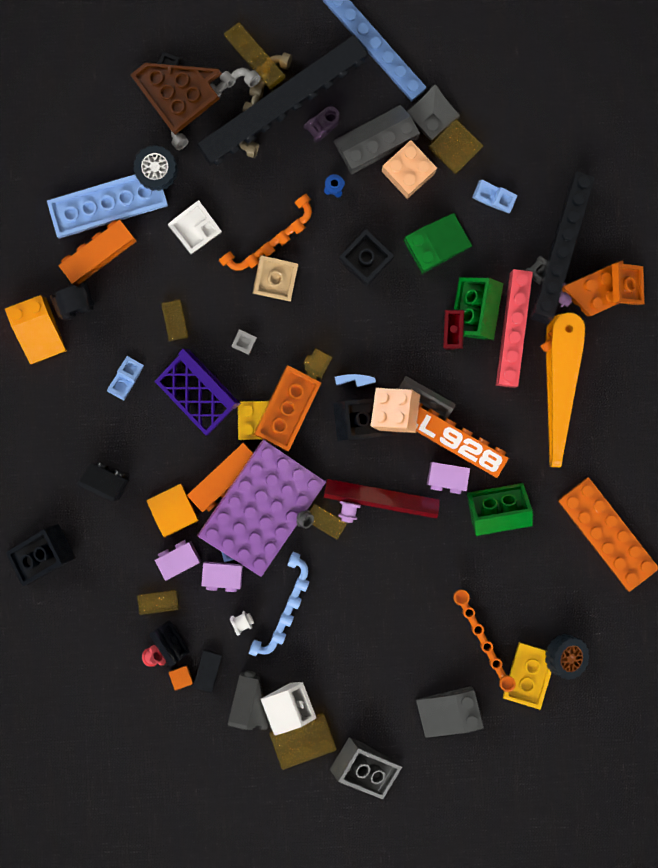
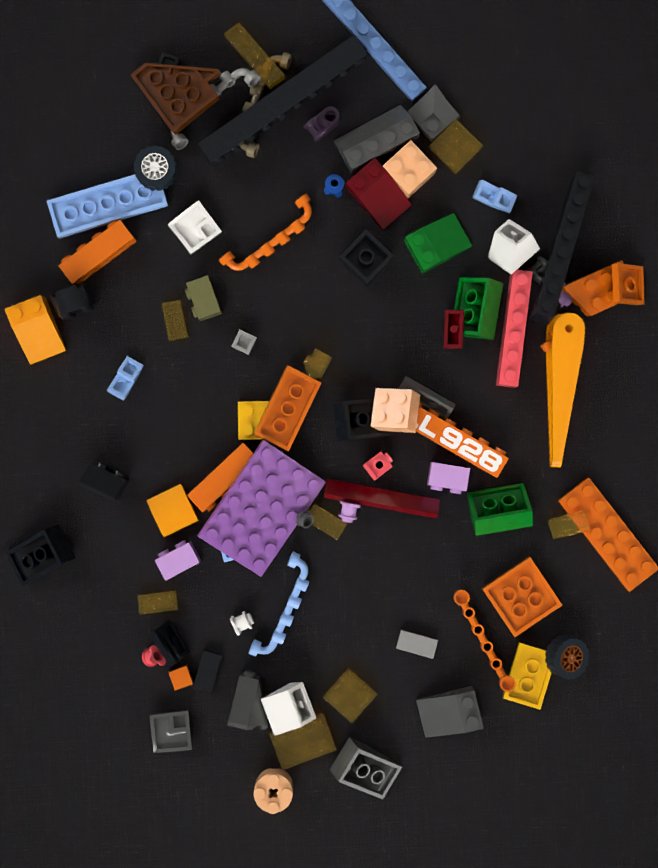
dark purple fence [154,348,241,436] -> none
lavender brick [201,561,243,592] -> none
tan plate [252,256,298,302] -> none
light blue slope [335,374,376,388] -> none
none -> dark grey plate [149,710,192,753]
none -> olive brick [185,275,222,321]
none -> light nougat brick [254,768,293,814]
none -> clear yellow plate [323,668,377,723]
none -> dark red slope [346,158,412,230]
none -> coral brick [363,451,393,481]
none -> light grey tile [396,629,438,659]
none -> orange plate [482,557,562,637]
none -> white slope [488,219,540,274]
none -> clear yellow tile [548,510,591,539]

